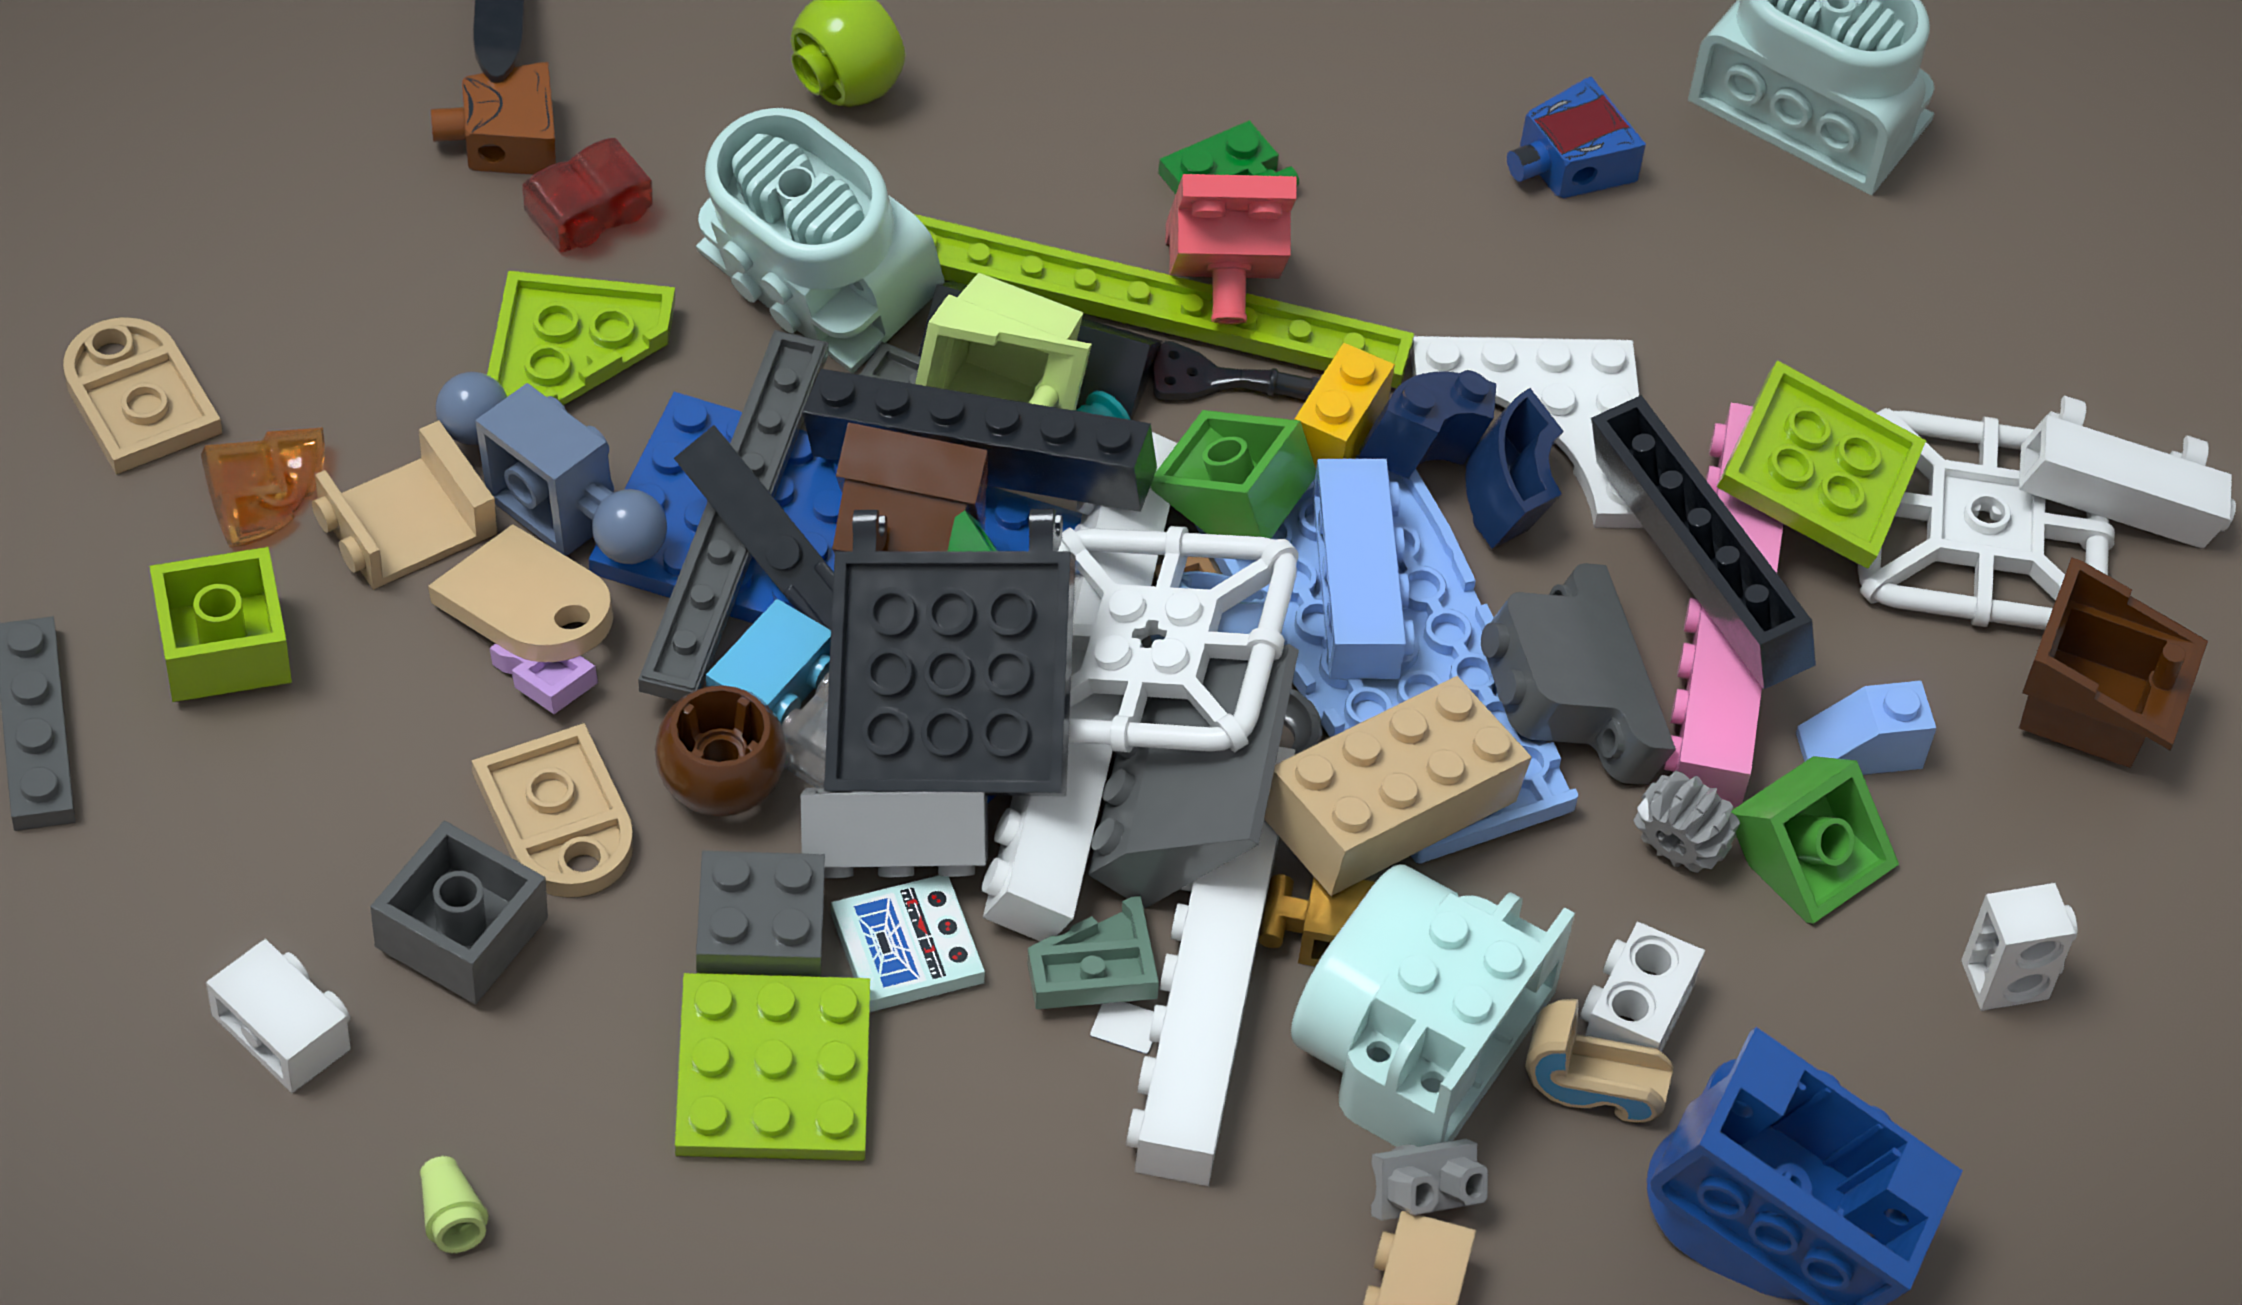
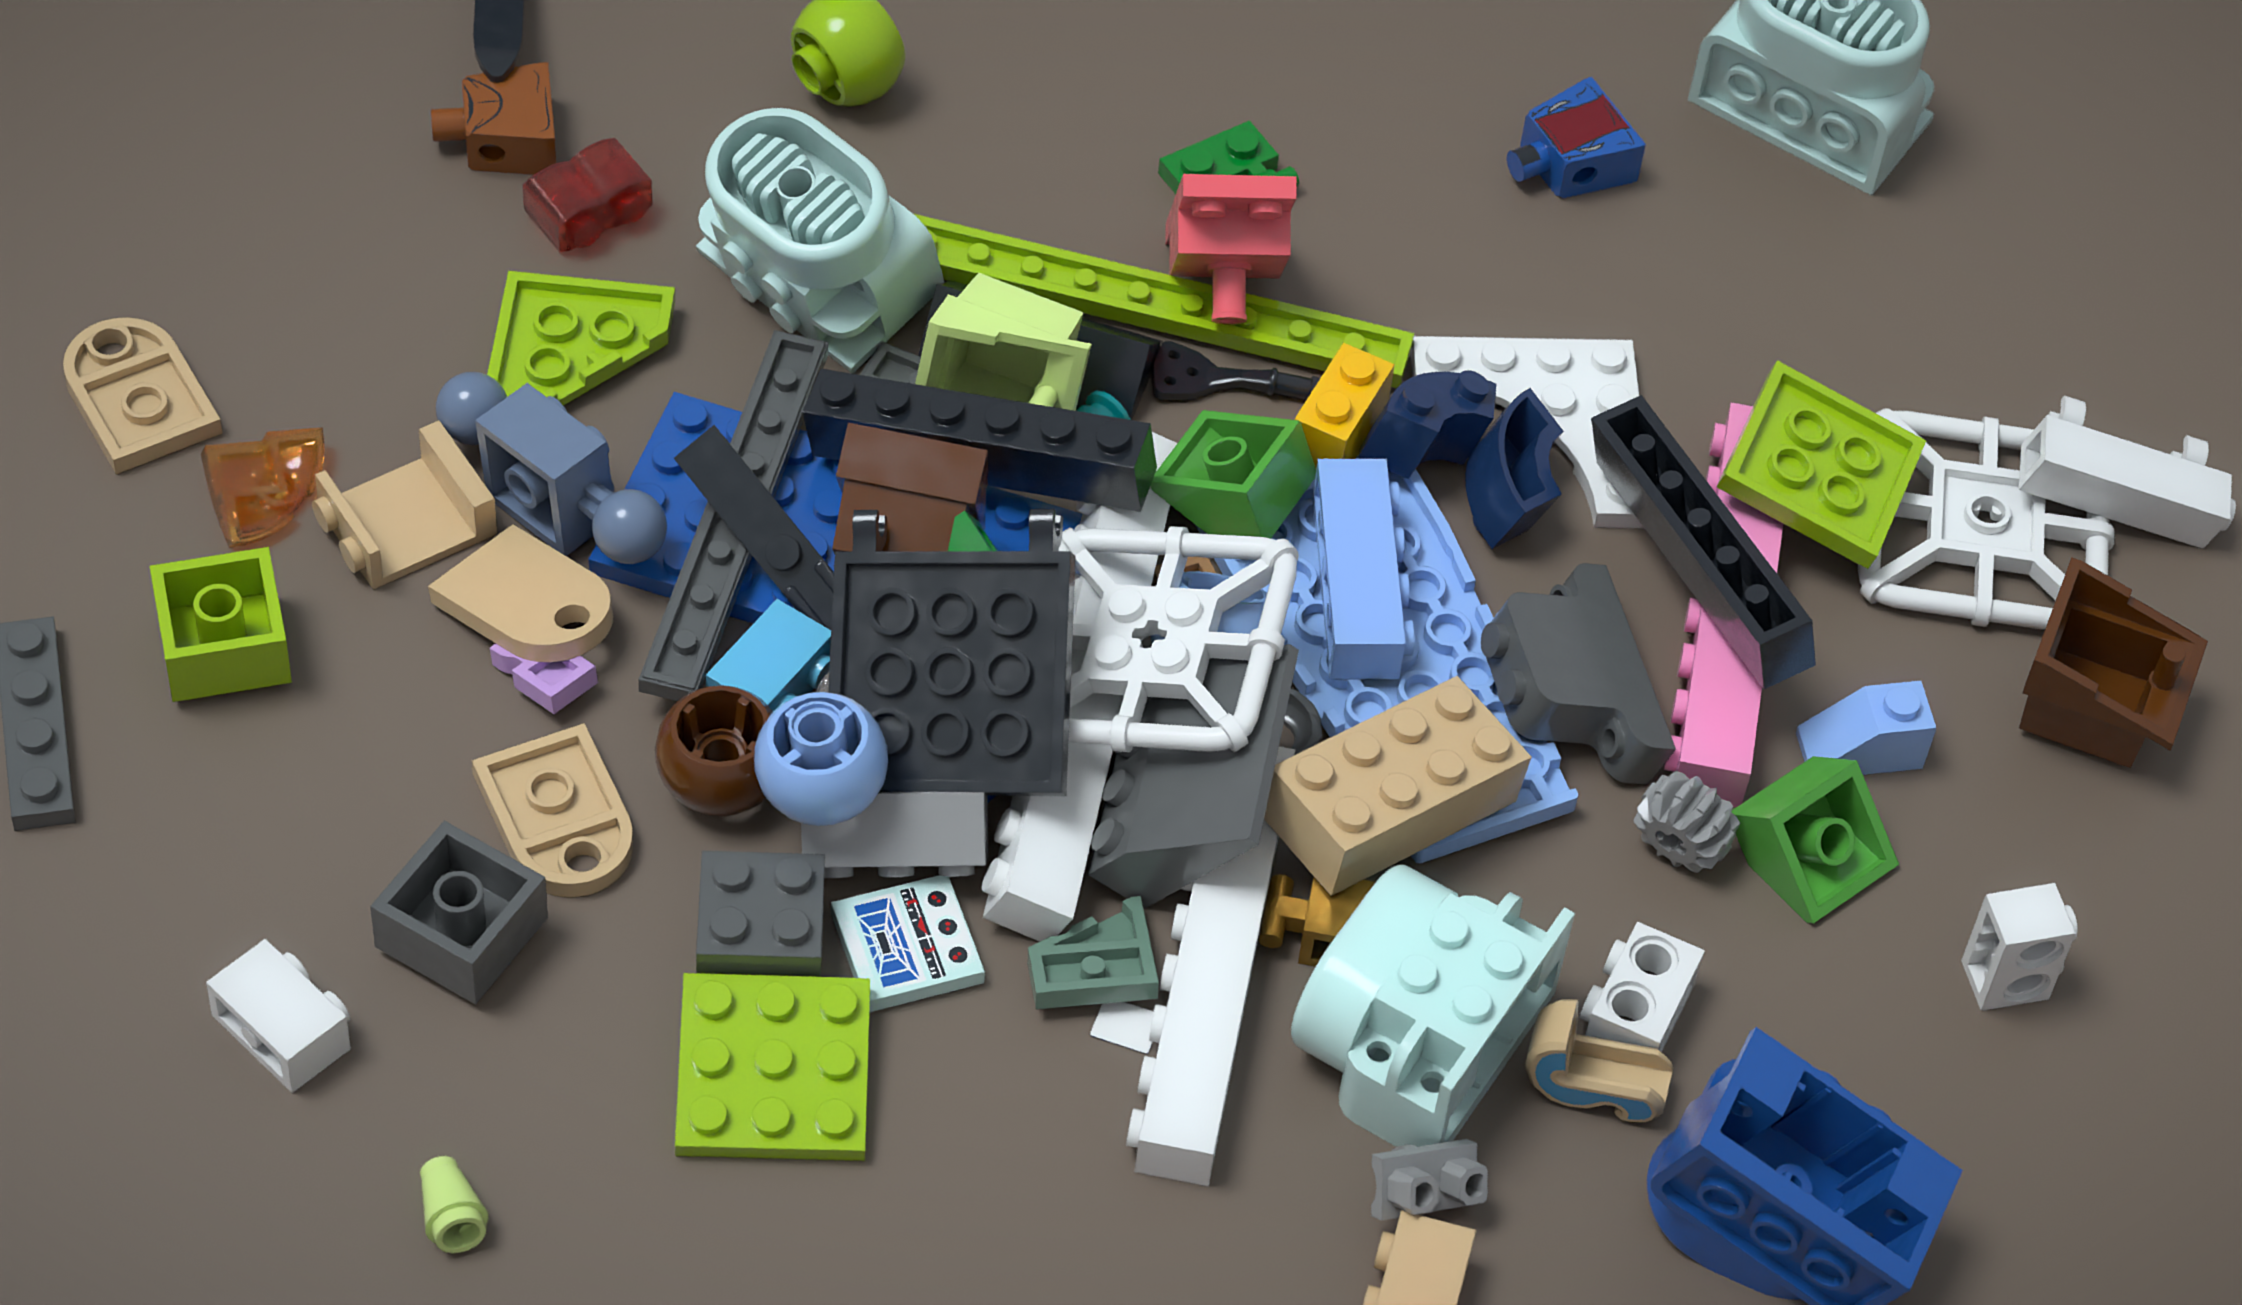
none -> light blue wheel [754,692,888,826]

